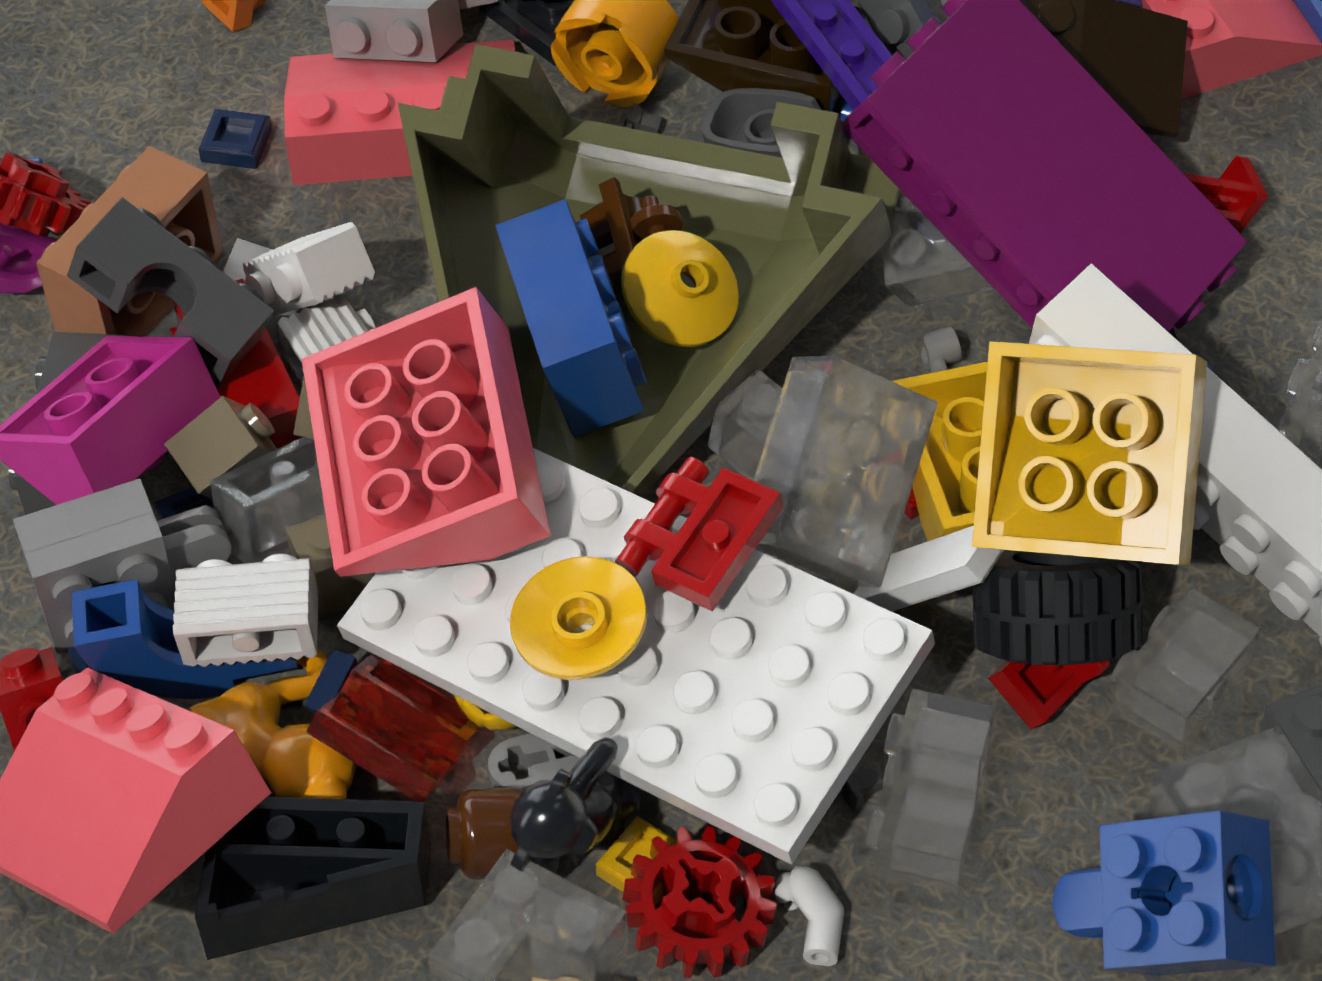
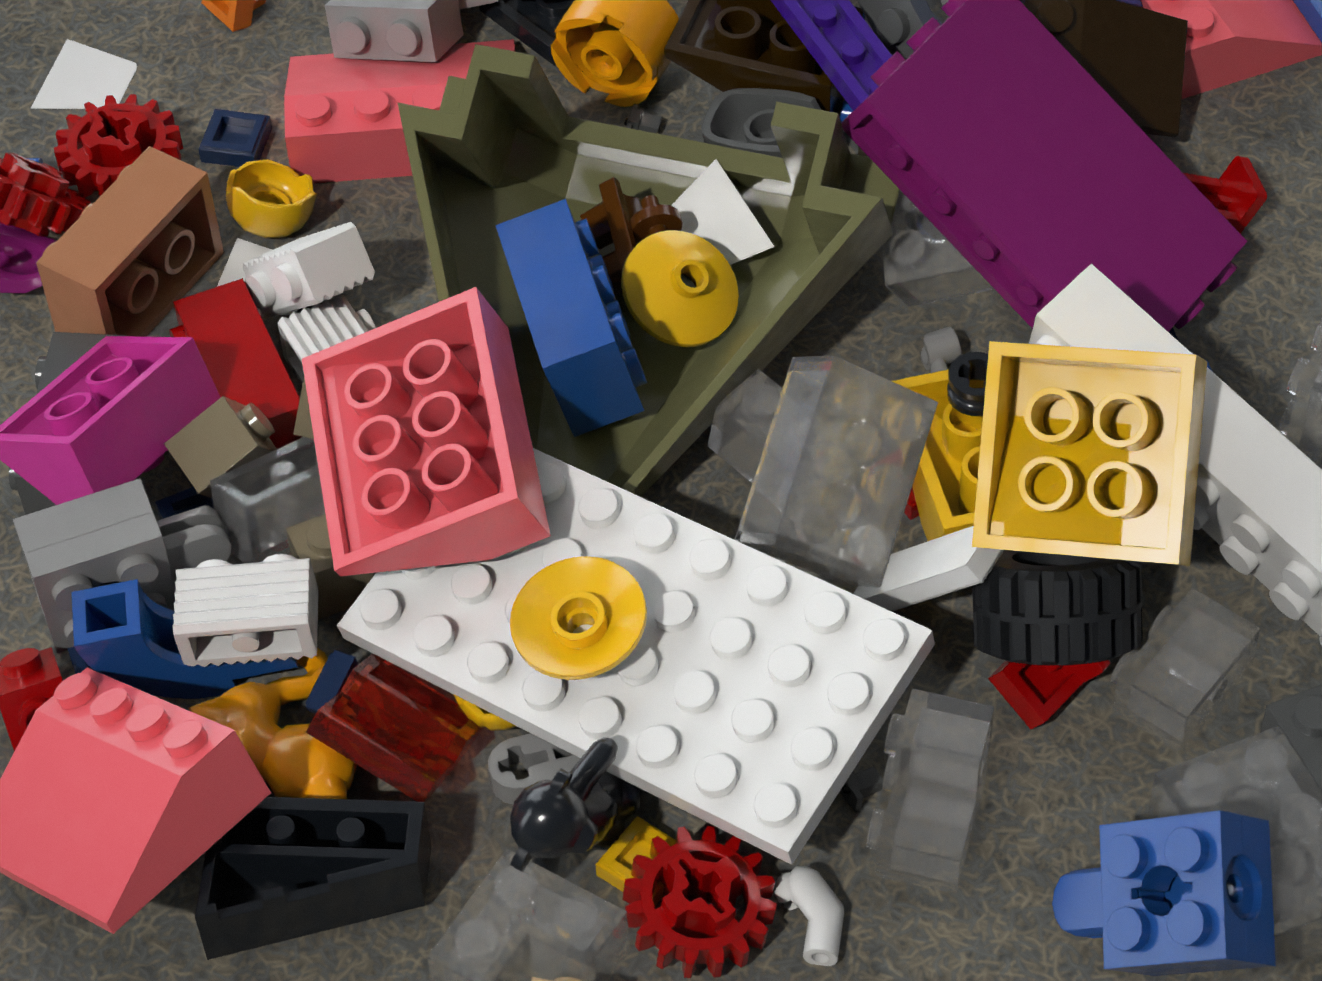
dark grey arch [67,197,274,388] -> none
reddish brown head [446,787,532,880] -> none
red plate [615,457,784,612] -> none
none -> white sticker [31,39,137,109]
none -> red gear [54,94,183,198]
none -> yellow hair [226,159,317,238]
none -> white sticker [671,159,775,278]
none -> black bush [947,352,988,416]

